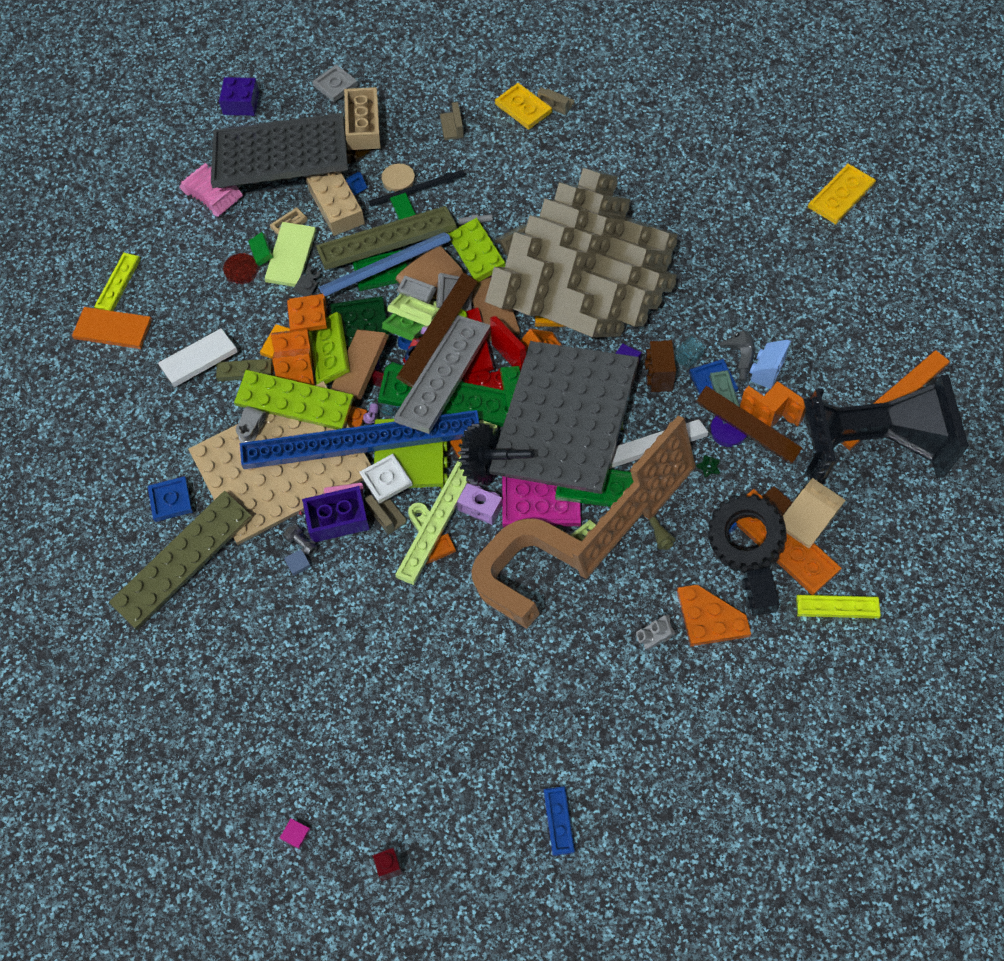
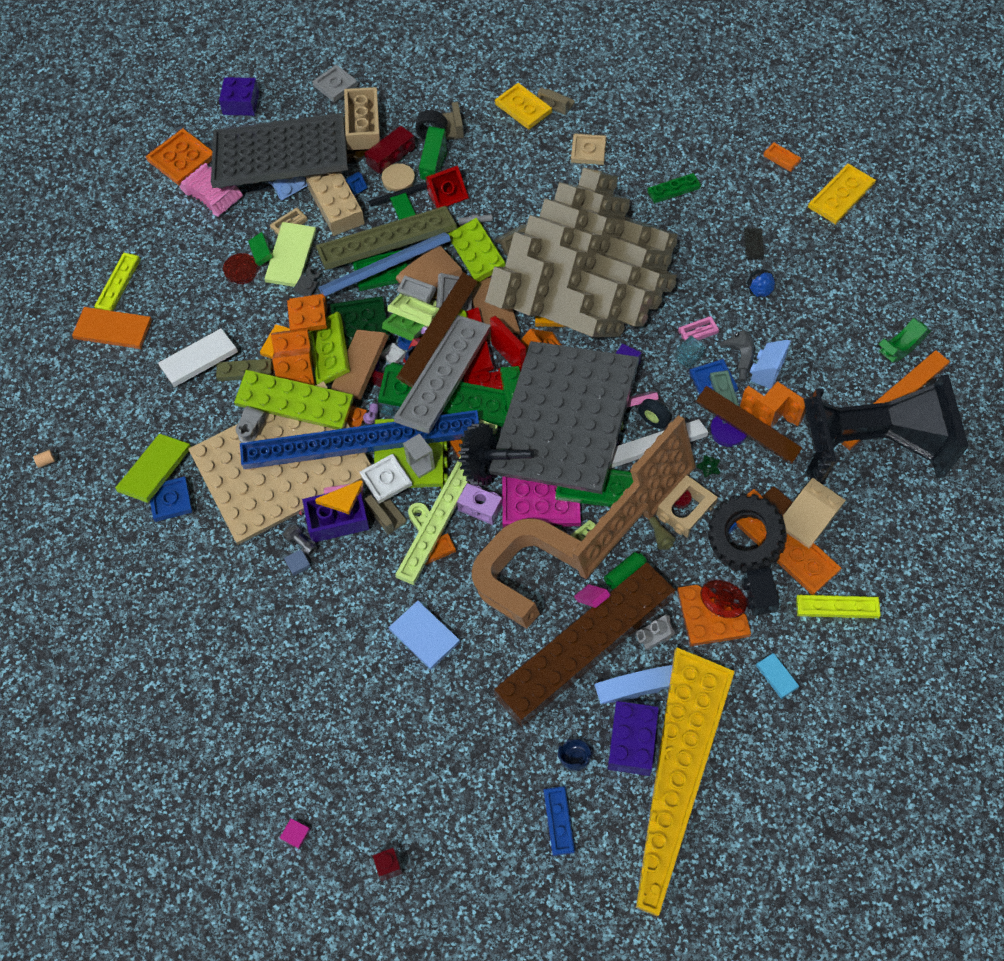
olive plate [109,491,253,630] -> none
reddish brown brick [644,340,676,392] -> none
none -> light nougat hinge [33,450,55,468]
none -> lime tile [115,434,191,503]
none -> orange plate [145,128,212,186]
none -> light blue bracket [268,176,308,200]
none -> light orange tile [315,480,364,514]
none -> dark red brick [365,125,416,174]
none -> white tile [380,342,406,364]
none -> light blue tile [389,601,460,670]
none -> light grey panel [403,433,435,478]
none -> black tyre [415,110,447,139]
none -> green slope [419,126,447,180]
none -> red slope [426,165,469,208]
none -> reddish brown brick [494,562,675,727]
none -> dark blue hair [558,739,592,772]
none -> tan tile [571,134,606,165]
none -> dark pink tile [574,584,610,608]
none -> light blue slope [595,665,672,704]
none -> green brick [604,552,647,590]
none -> dark purple brick [607,701,658,776]
none -> bright pink tile [626,391,659,408]
none -> yellow wing [636,648,735,916]
none -> black bush [638,399,671,429]
none -> green tile [647,173,701,204]
none -> tan panel [656,475,718,538]
none -> dark red tile [674,490,692,509]
none -> bright pink tile [678,316,719,345]
none -> clear red plate [700,580,747,618]
none -> clear smoke tile [743,228,764,260]
none -> blue piece [747,269,775,297]
none -> medium azure tile [756,653,799,699]
none -> orange tile [763,142,801,172]
none -> green arch [879,318,932,363]

